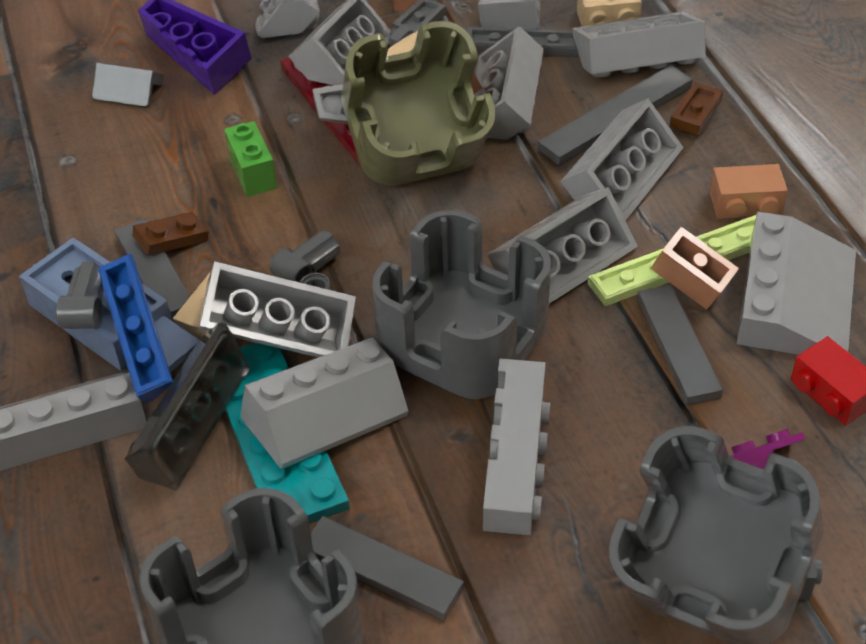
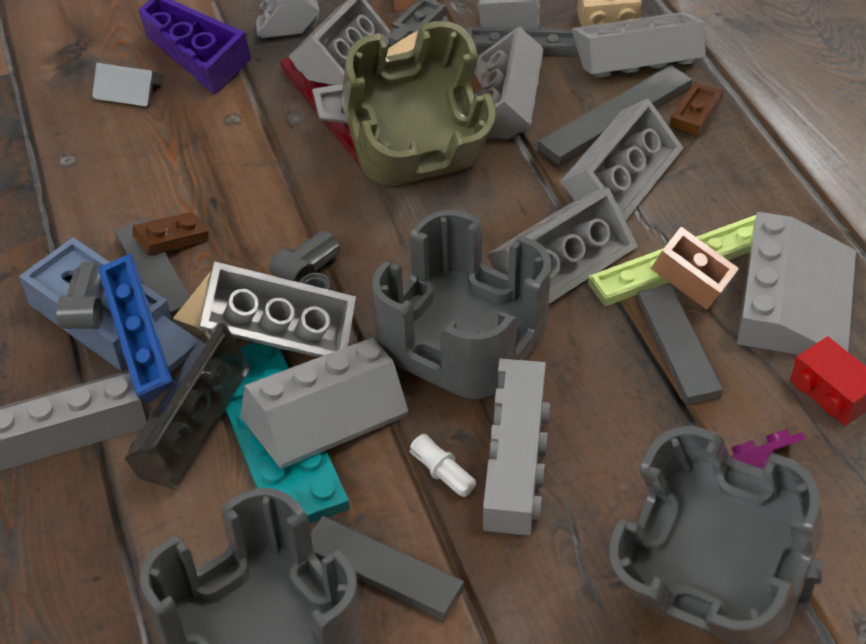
bright green brick [224,121,277,197] -> none
nougat brick [709,164,788,219] -> none
none -> white axle [409,434,476,497]

